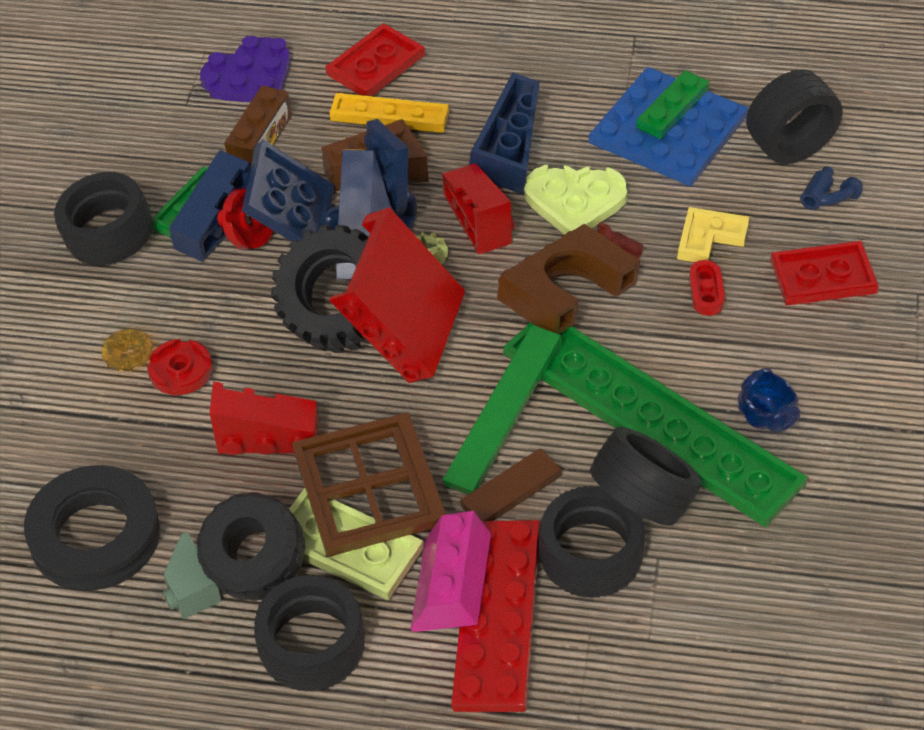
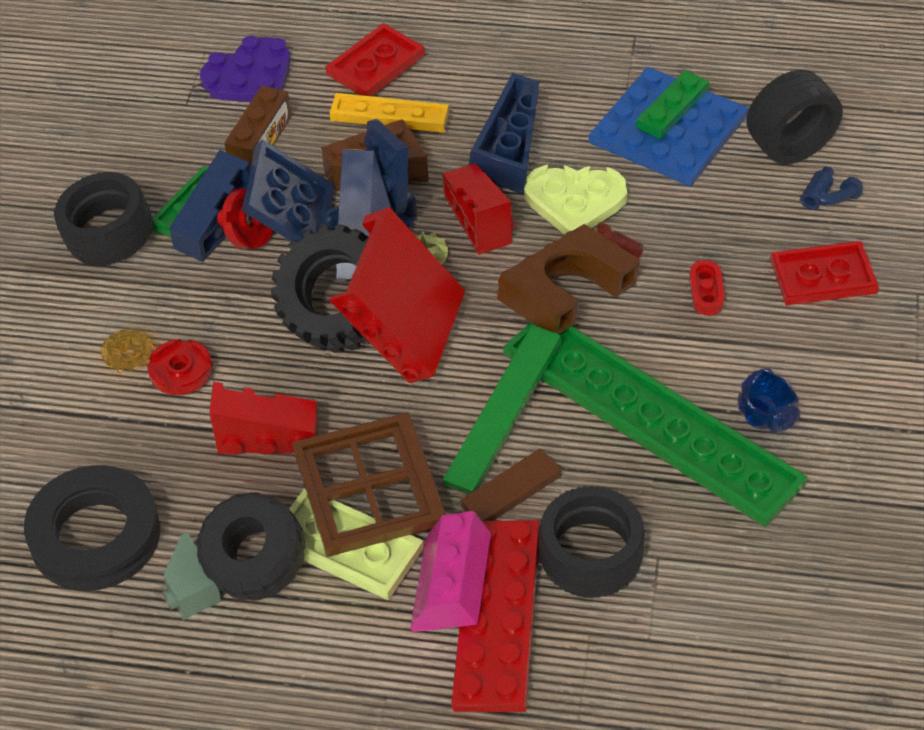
black tyre [254,575,365,692] -> none
black tyre [590,427,702,526] -> none
light yellow plate [677,207,749,262] -> none

